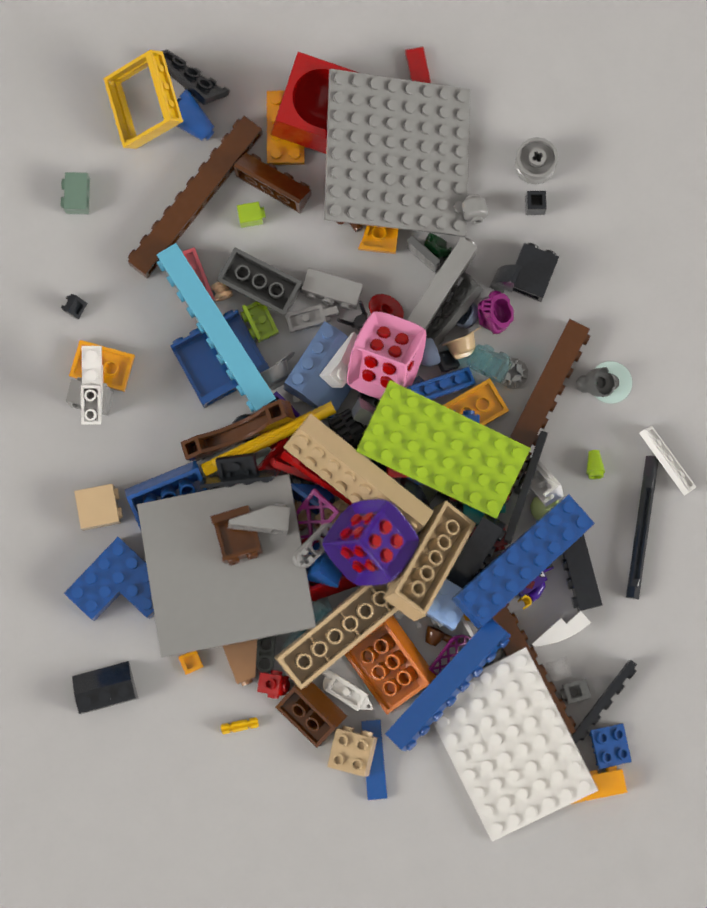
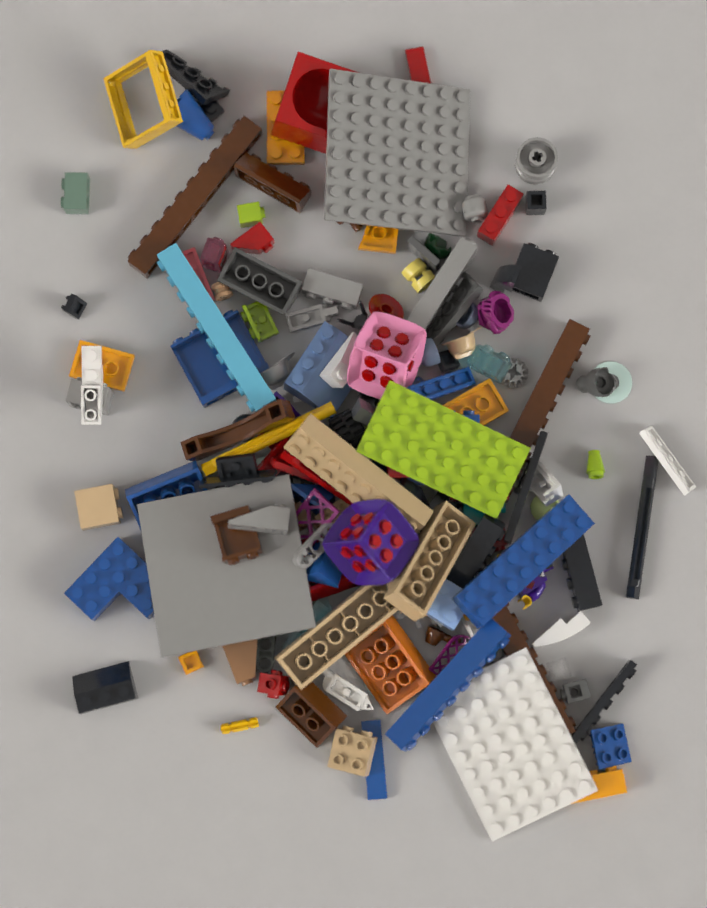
none -> black plate [200,101,224,123]
none -> clear pink brick [200,237,228,273]
none -> red slope [230,222,275,255]
none -> light yellow wheel [401,258,435,294]
none -> red brick [477,184,524,246]

